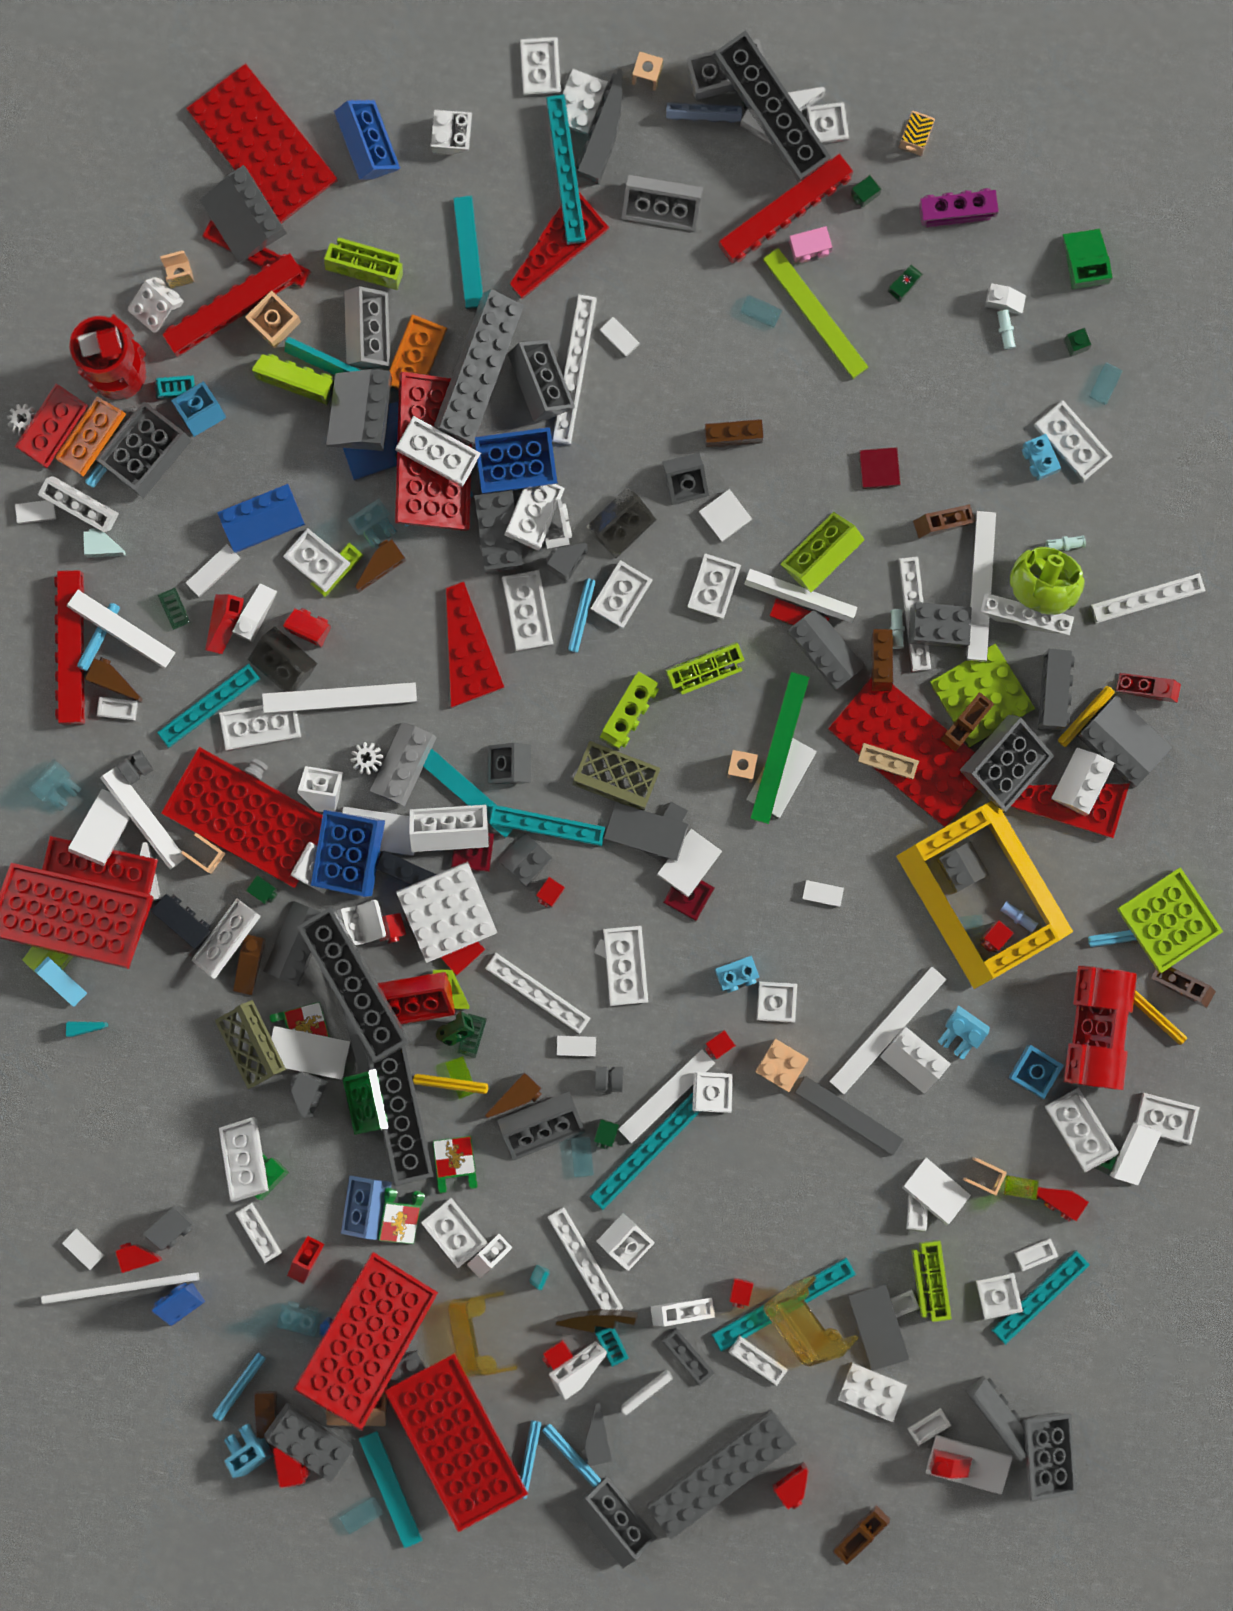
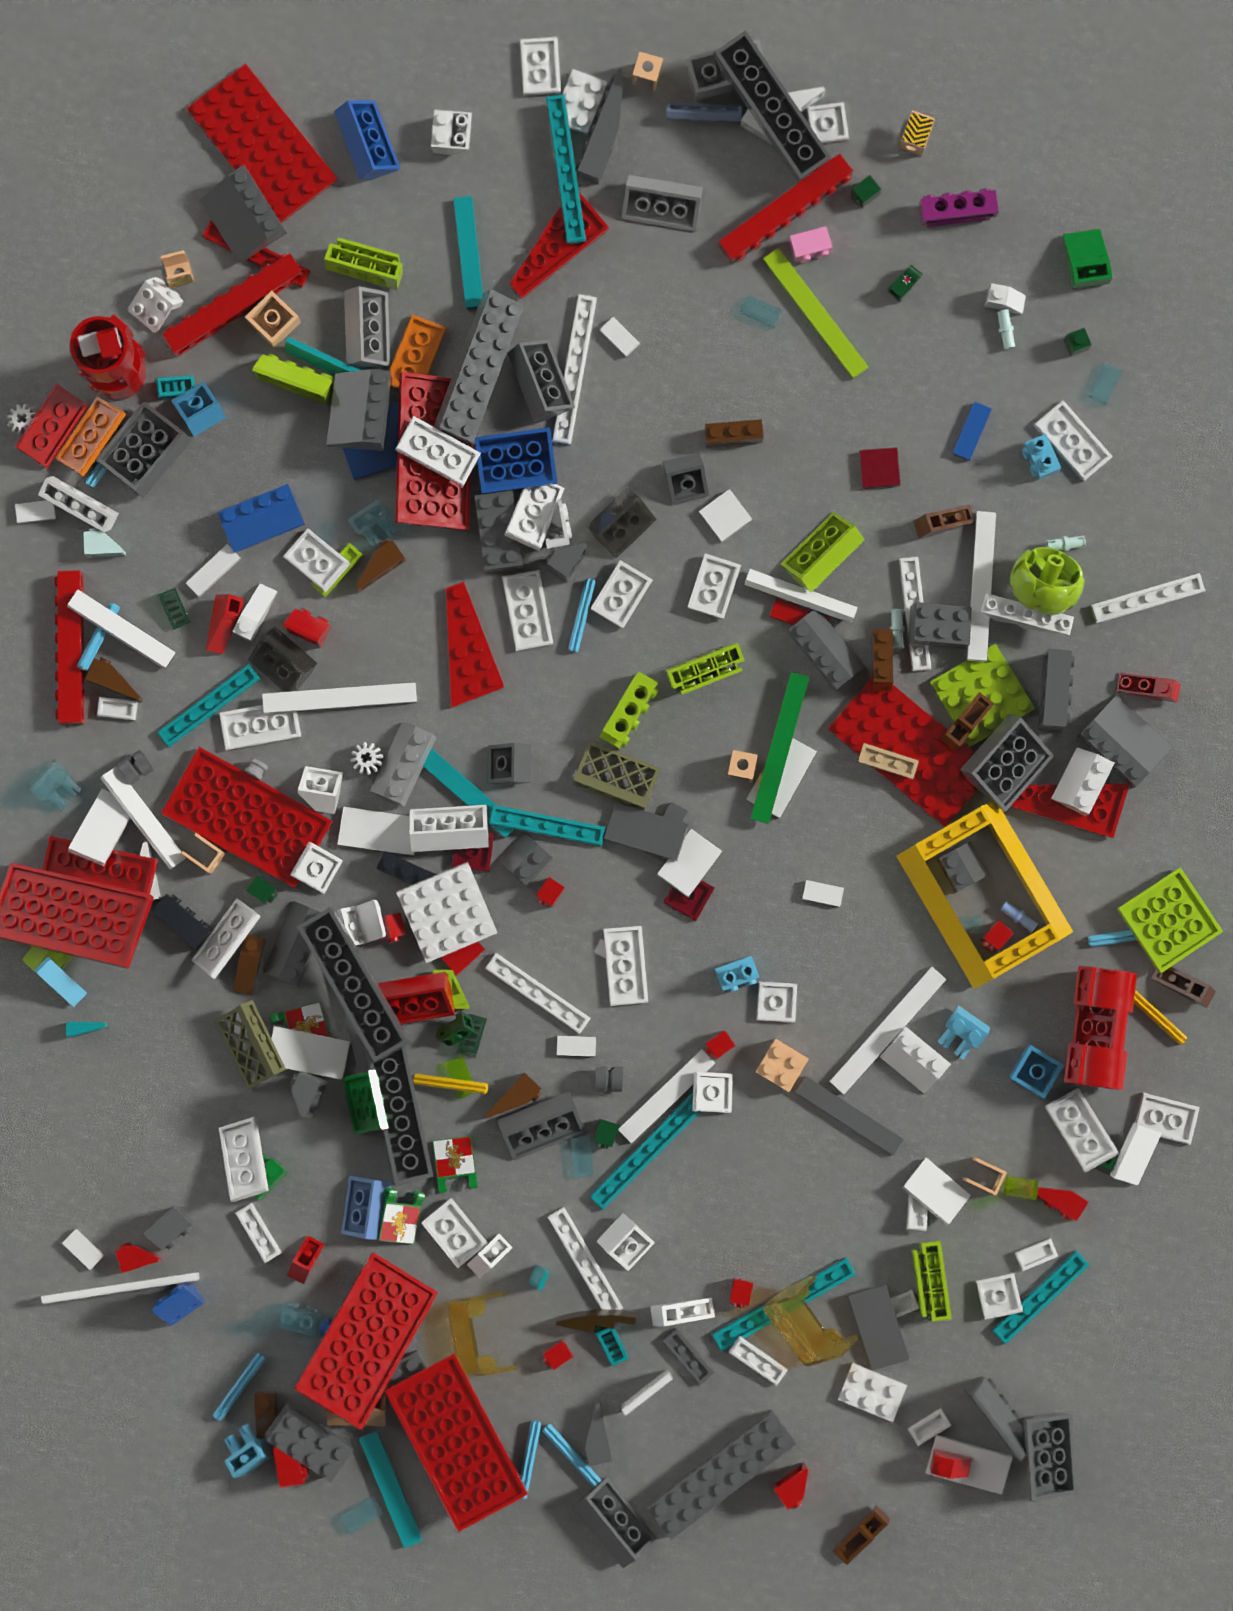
blue slope [311,810,385,897] -> none
white slope [549,1341,607,1400] -> none
yellow axle [1058,686,1114,747] -> none
none -> blue tile [952,401,992,461]

